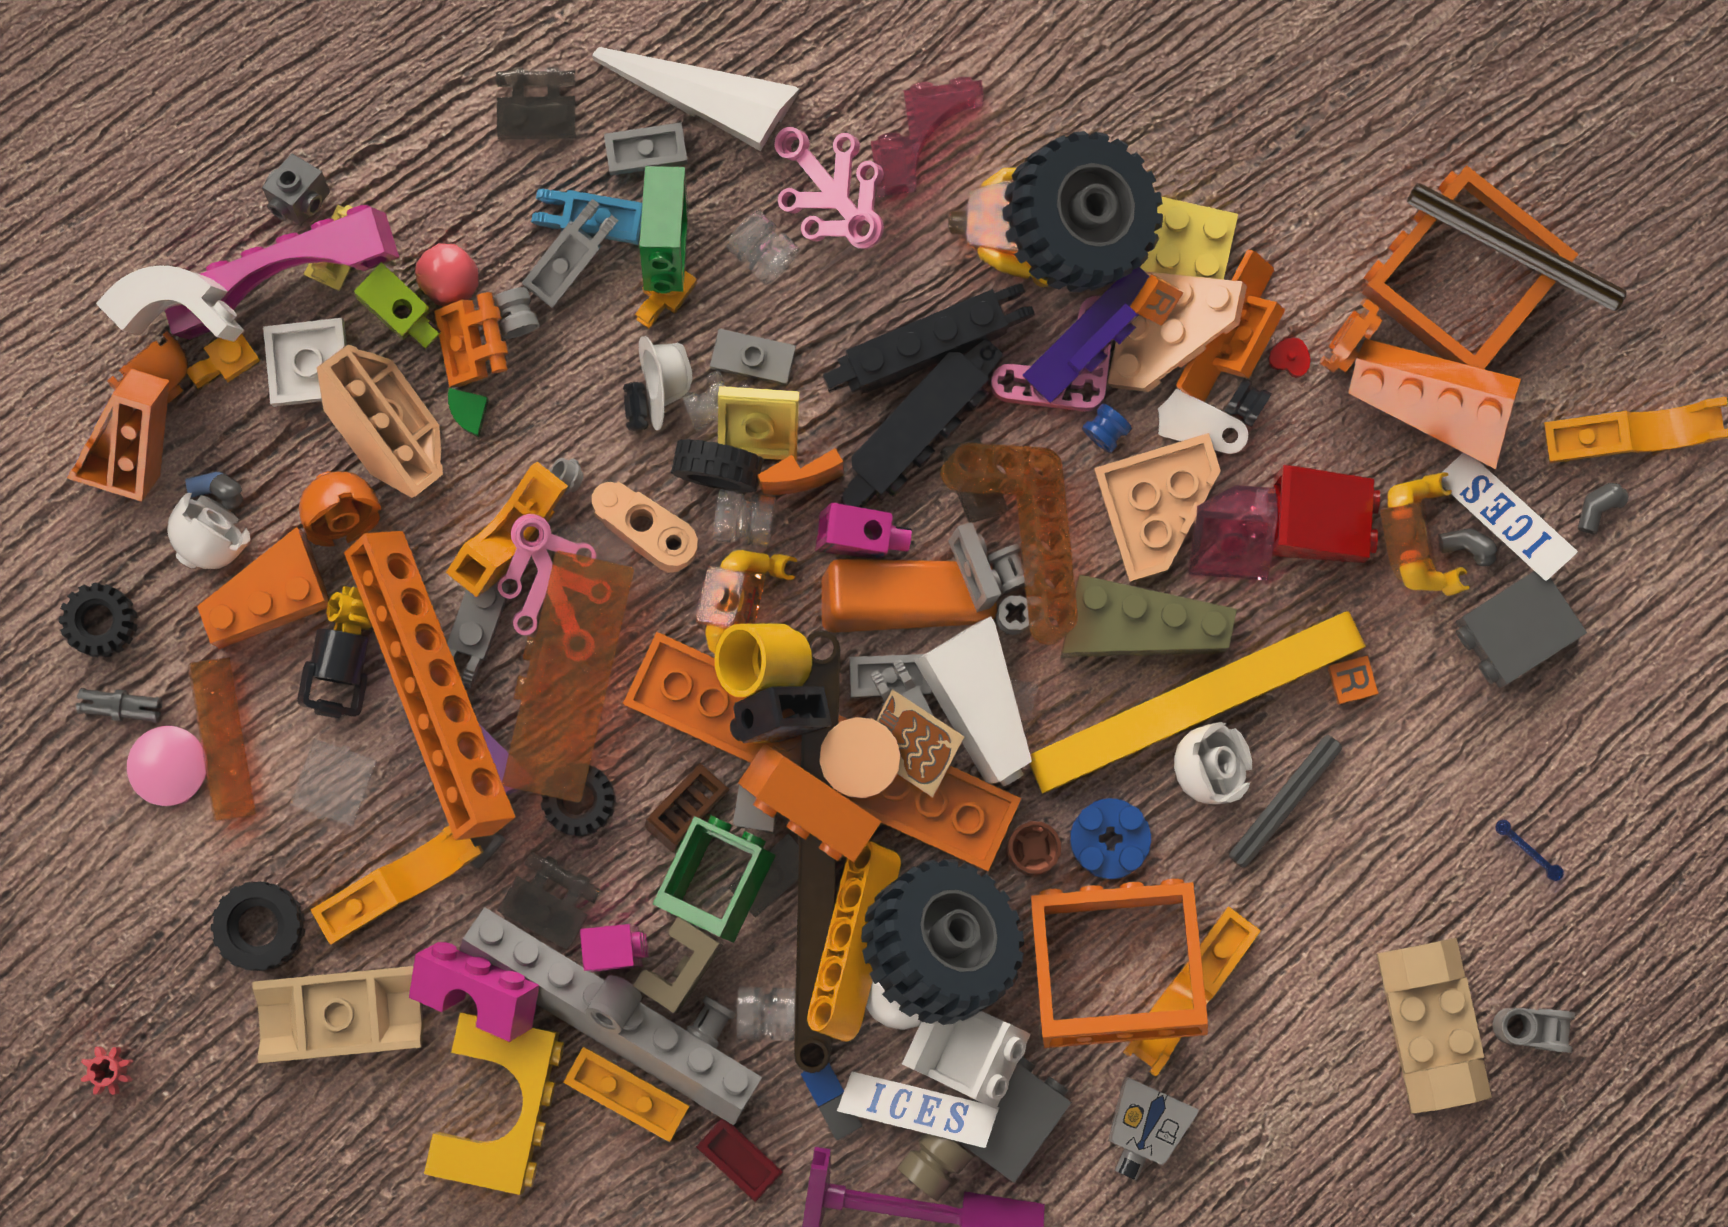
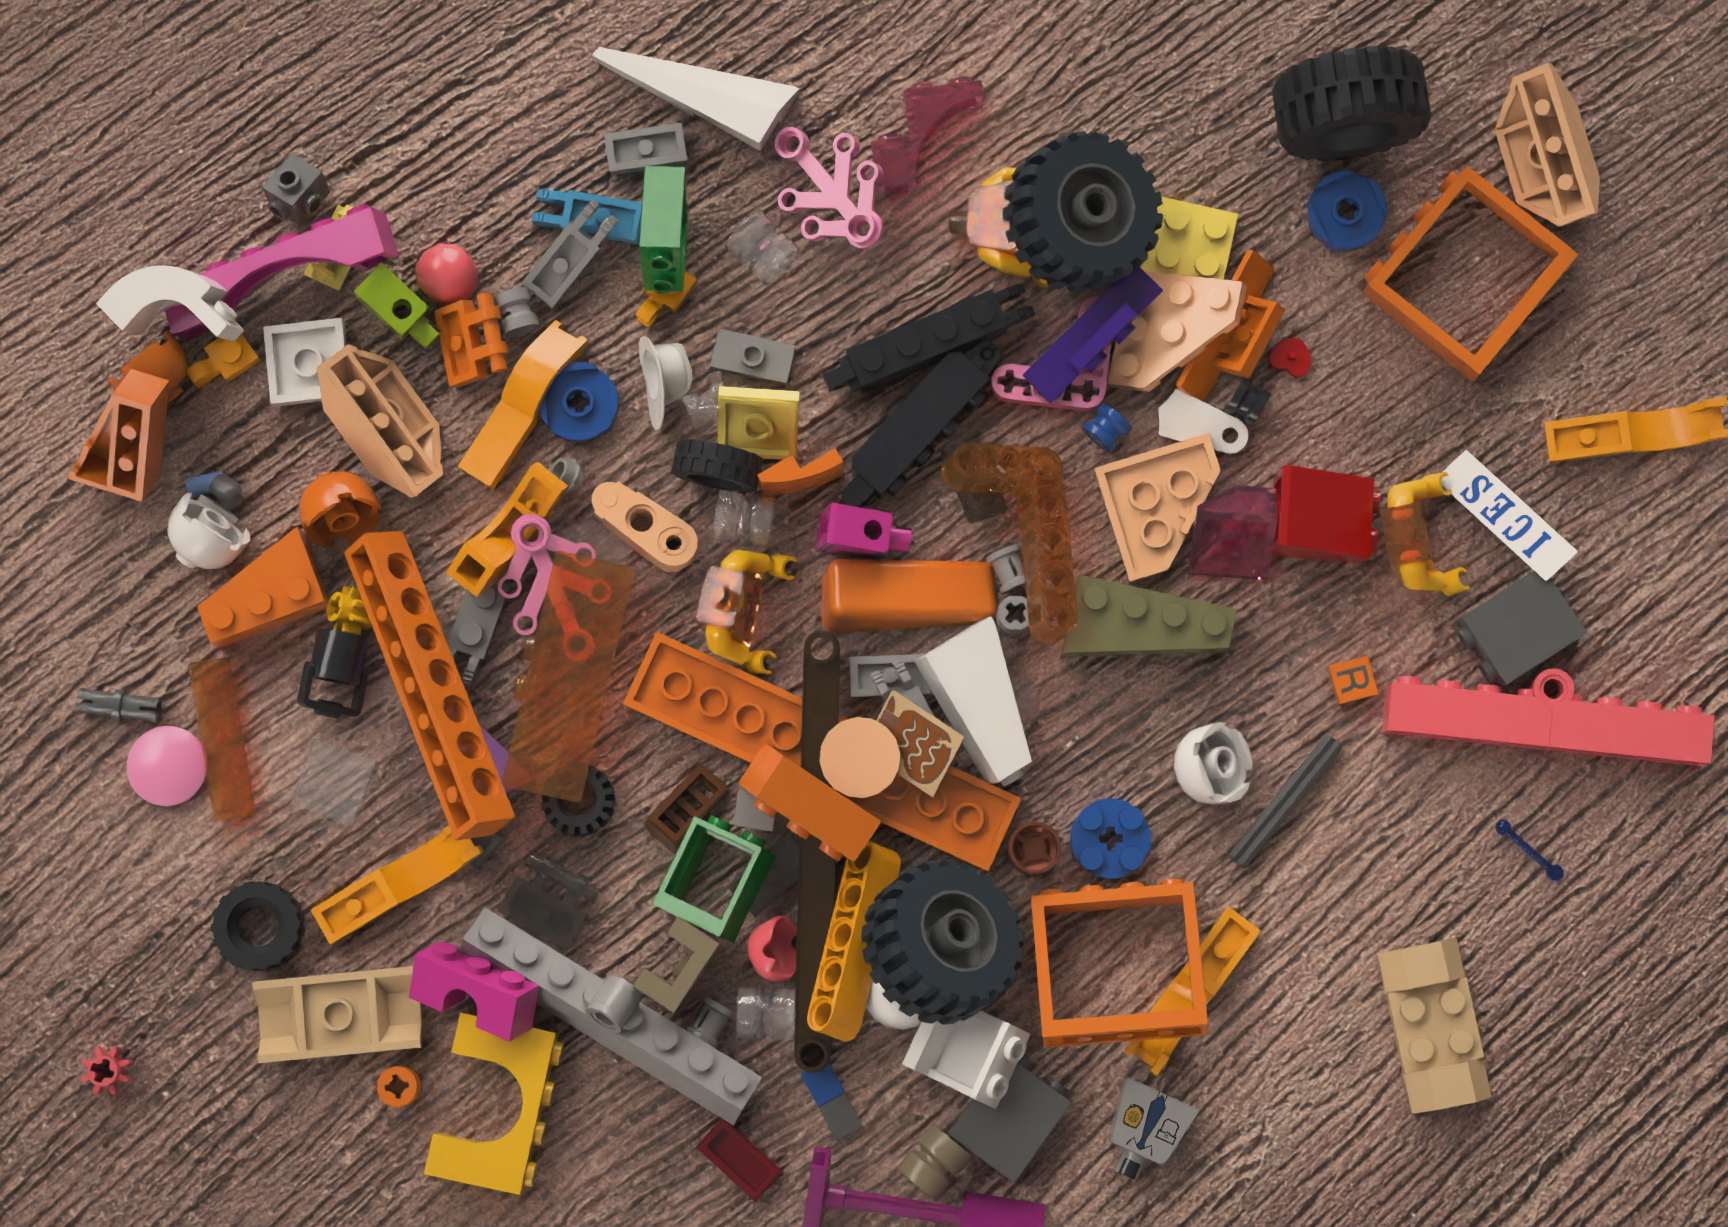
black tyre [59,583,138,658] -> none
green tile [448,388,489,437] -> none
clear smoke plate [496,67,576,140] -> none
light orange plate [563,1046,690,1142] -> none
dark pink arch [580,924,649,972] -> none
black piece [623,382,648,431] -> none
yellow piece [715,623,812,697] -> none
black torso [730,686,832,743] -> none
white sticker [837,1072,999,1148] -> none
light grey plate [948,522,1002,612] -> none
yellow beam [1029,611,1366,794] -> none
orange tile [1130,274,1184,326] -> none
orange plate [1320,298,1382,373] -> none
orange wedge [1348,338,1521,469] -> none
dark brown axle [1407,183,1627,311] -> none
dark grey arm [1438,528,1497,566] -> none
light grey piece [1492,1008,1575,1053] -> none
dark grey arm [1577,483,1629,534] -> none
none -> orange wheel [377,1066,422,1107]
none -> light orange piece [457,320,590,490]
none -> blue plate [539,362,619,443]
none -> coral hair [747,915,797,982]
none -> black tyre [1272,46,1432,161]
none -> blue plate [1307,170,1387,251]
none -> coral hinge [1382,668,1715,766]
none -> light nougat wedge [1494,63,1600,227]

